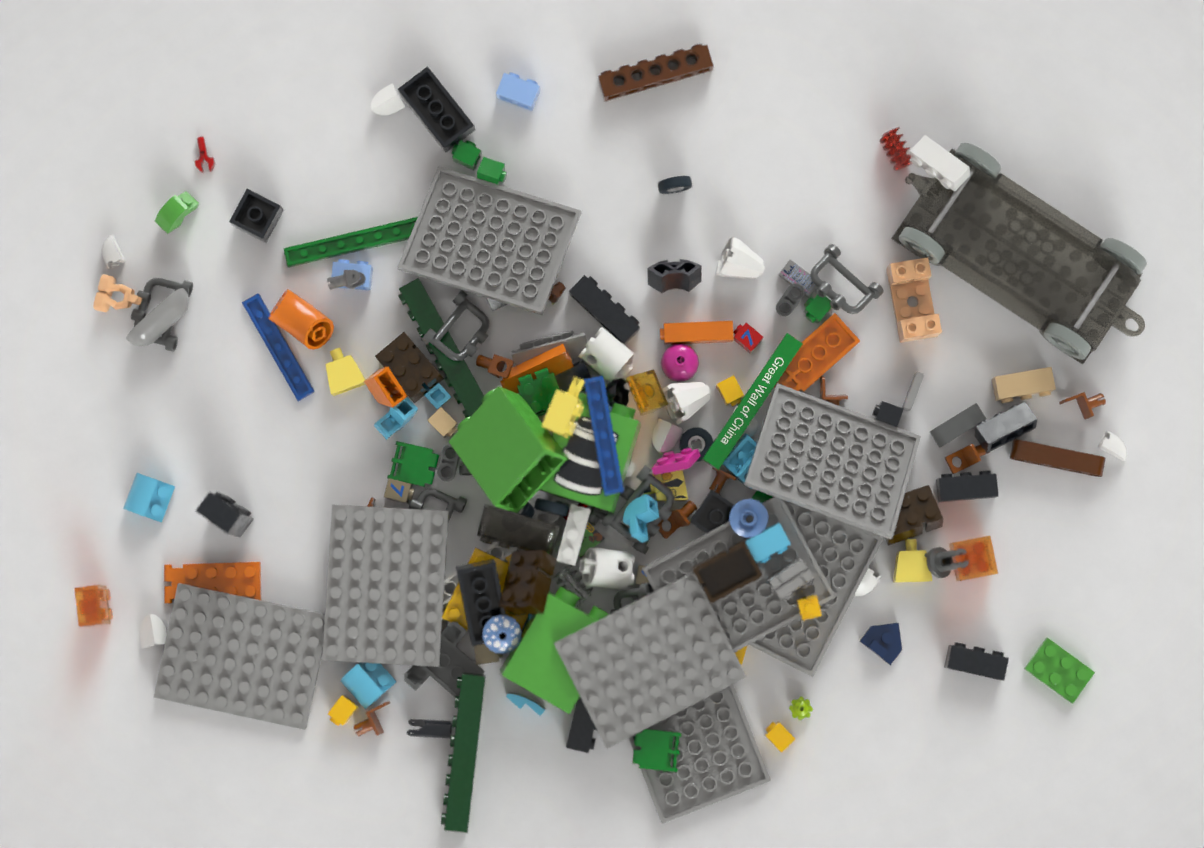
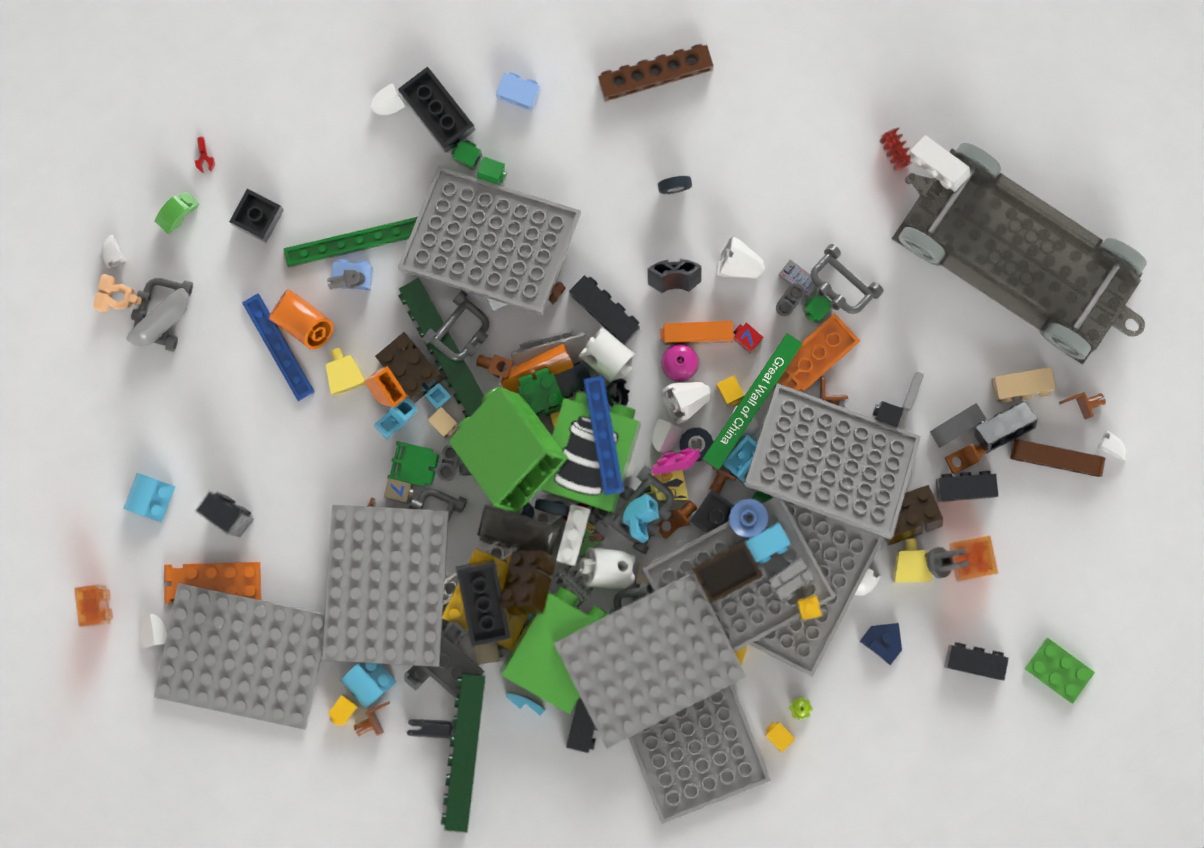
medium blue dish [482,615,522,654] -> none
light yellow brick [542,376,585,439] -> none
clear yellow slope [626,369,668,416] -> none
green plate [632,729,682,772] -> none
light nougat plate [886,257,942,343] -> none

